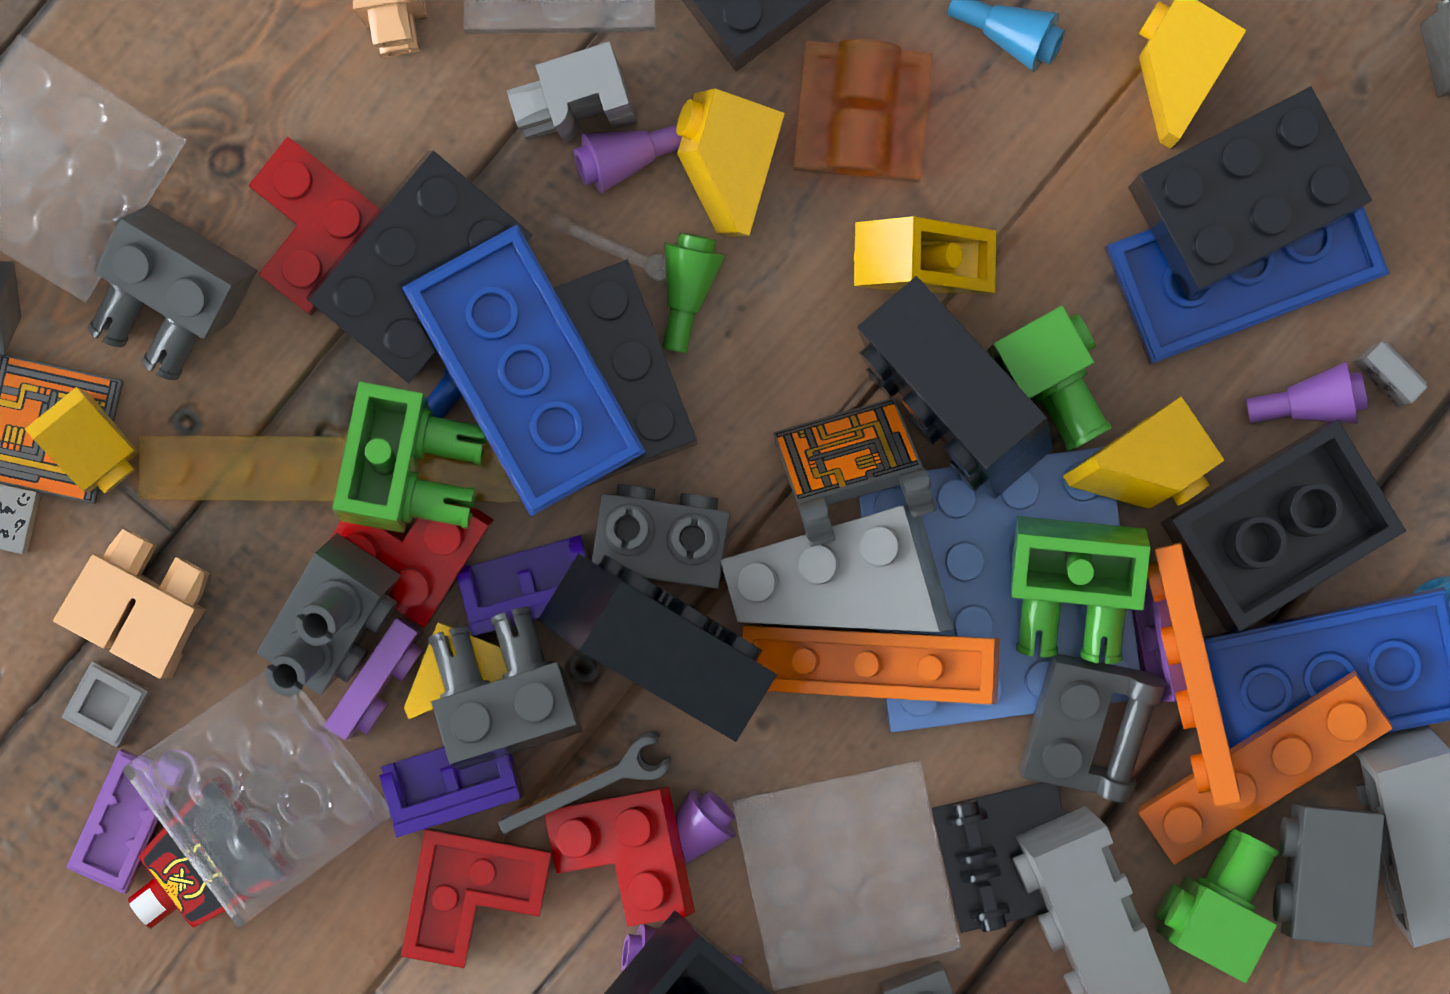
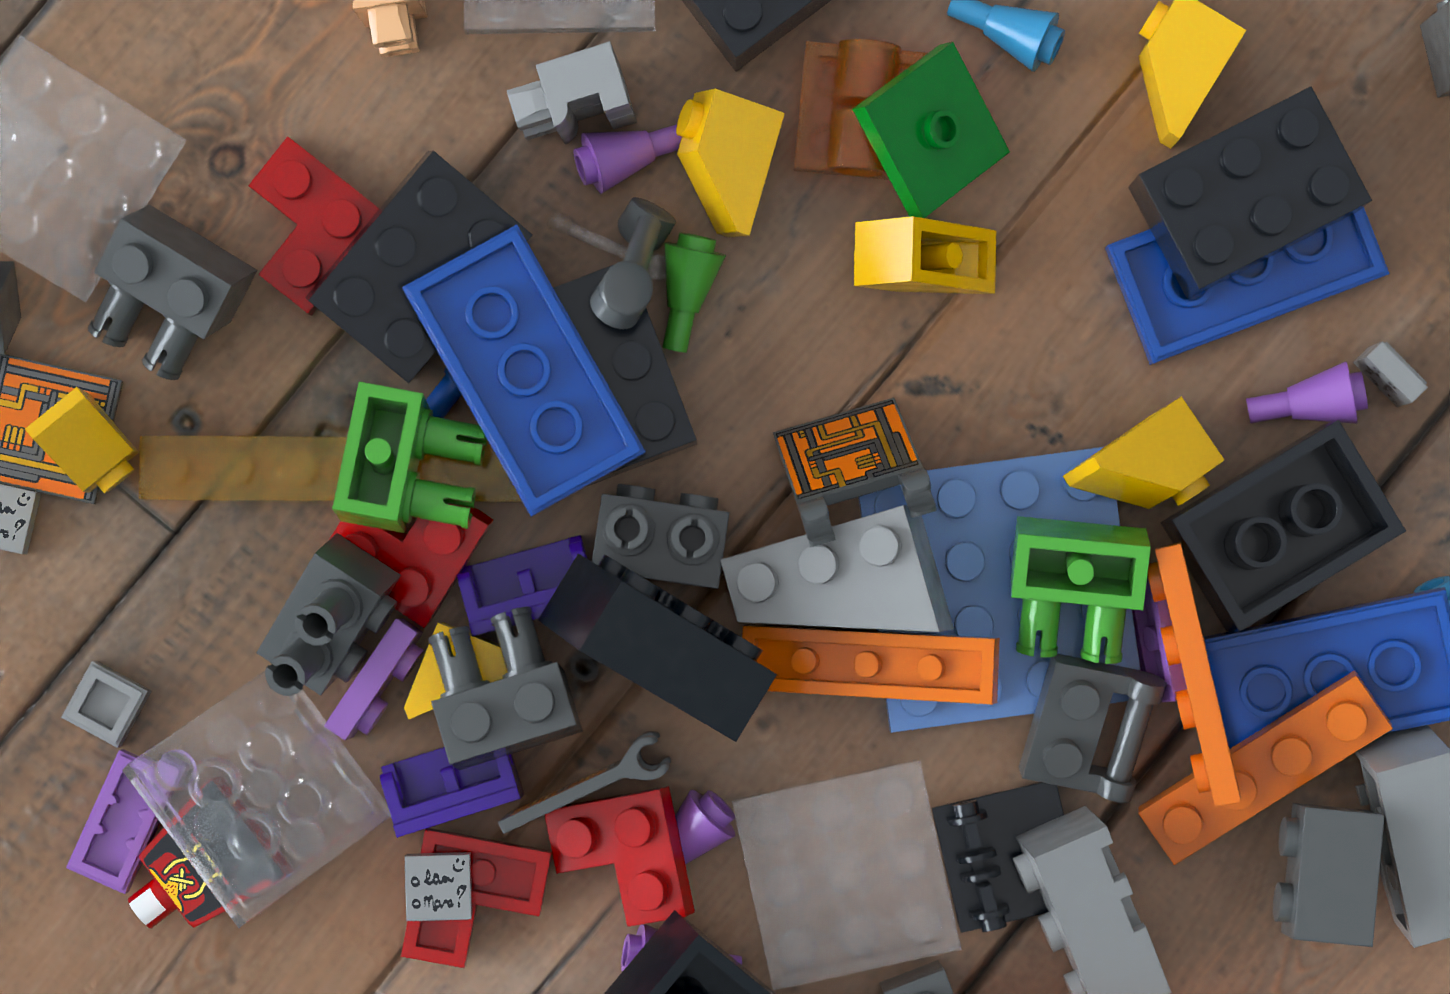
light nougat hips [53,529,209,679] -> none
black brick [857,276,1053,499] -> none
bright green brick [986,305,1112,451] -> none
bright green brick [1155,828,1279,984] -> none
none -> light grey tile [405,852,472,921]
none -> dark grey bar [590,197,676,329]
none -> green plate [852,42,1010,218]

